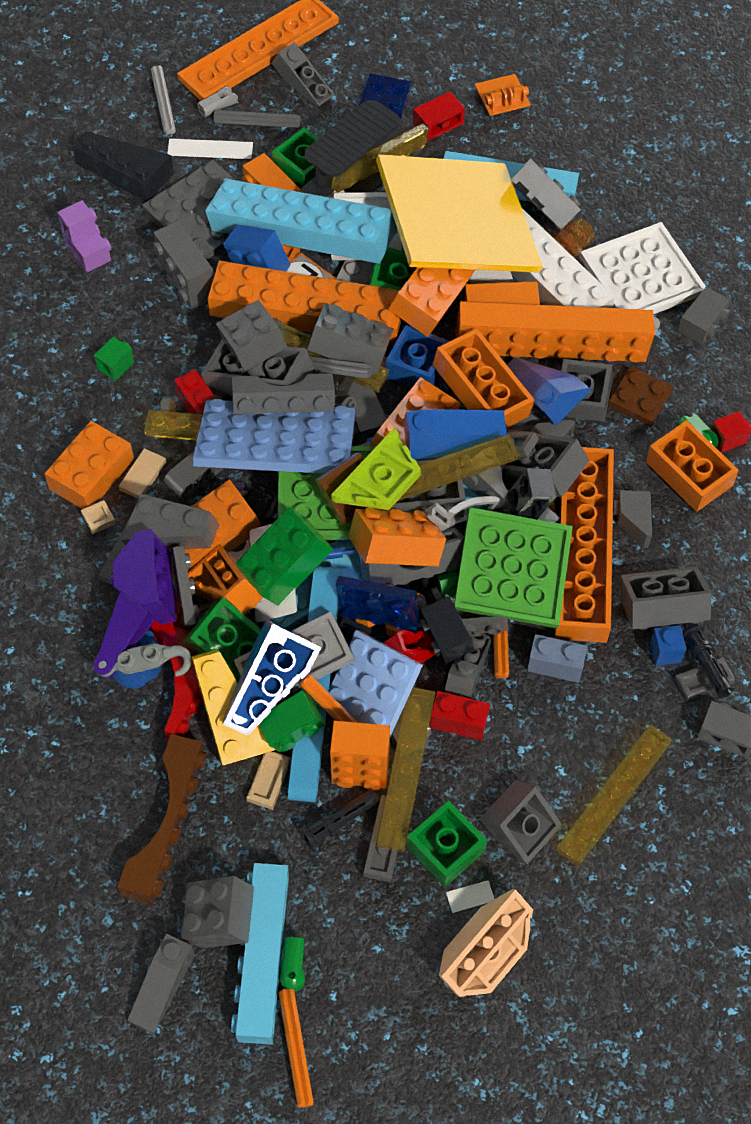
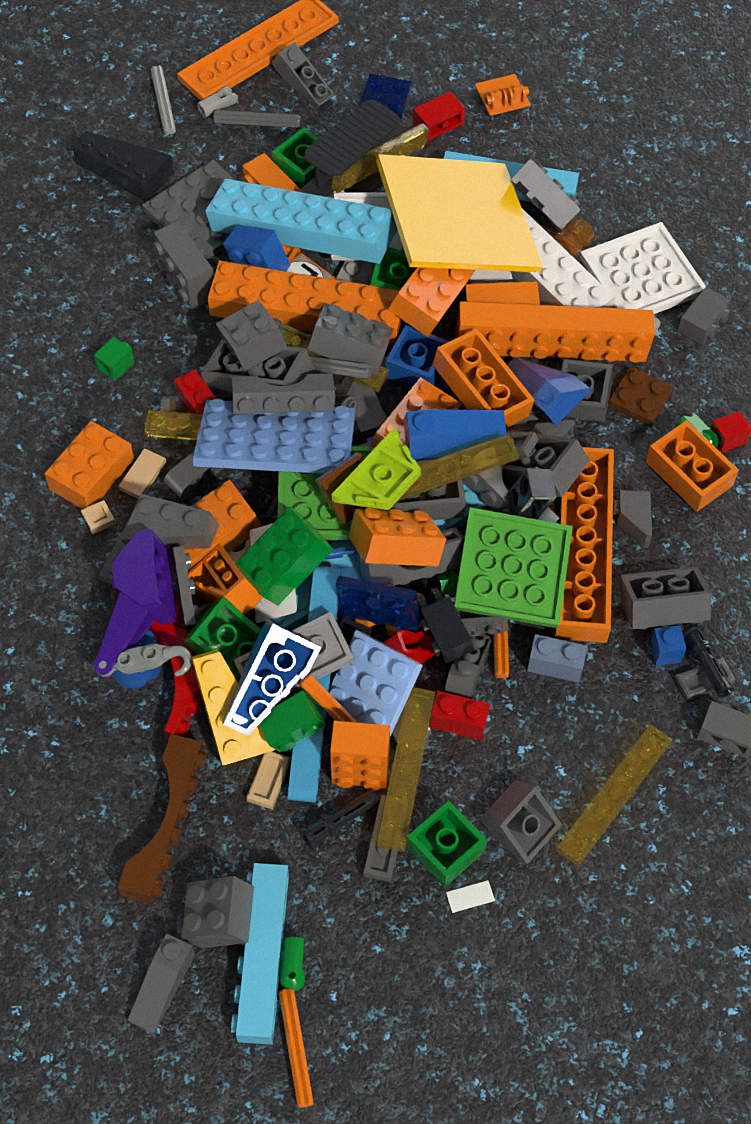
medium lavender brick [58,200,112,272] -> none
white sticker [167,139,253,159] -> none
light grey sword [424,496,500,532] -> none
light nougat wedge [439,889,533,997] -> none

